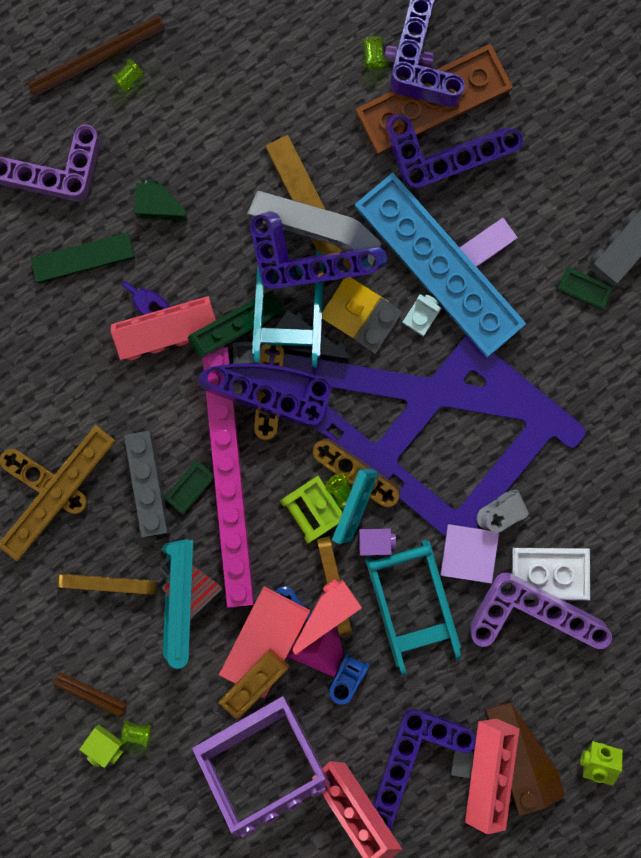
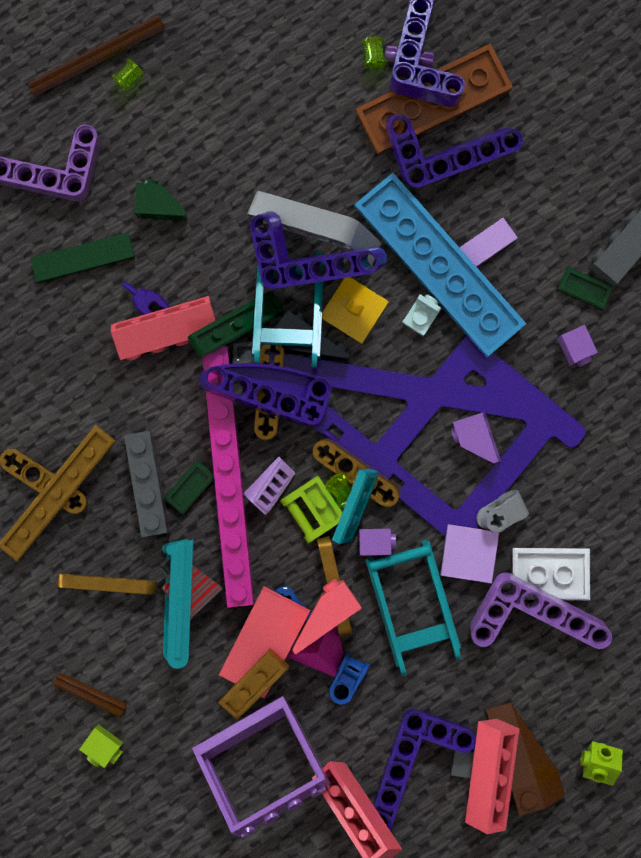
clear neon green bush [121,720,152,748] -> none
pearl gold tile [265,135,351,281] -> none
dark grey plate [353,298,402,354] -> none
none -> lavender slope [243,457,295,515]
none -> medium lavender slope [451,413,501,463]
none -> medium lavender brick [557,325,598,367]

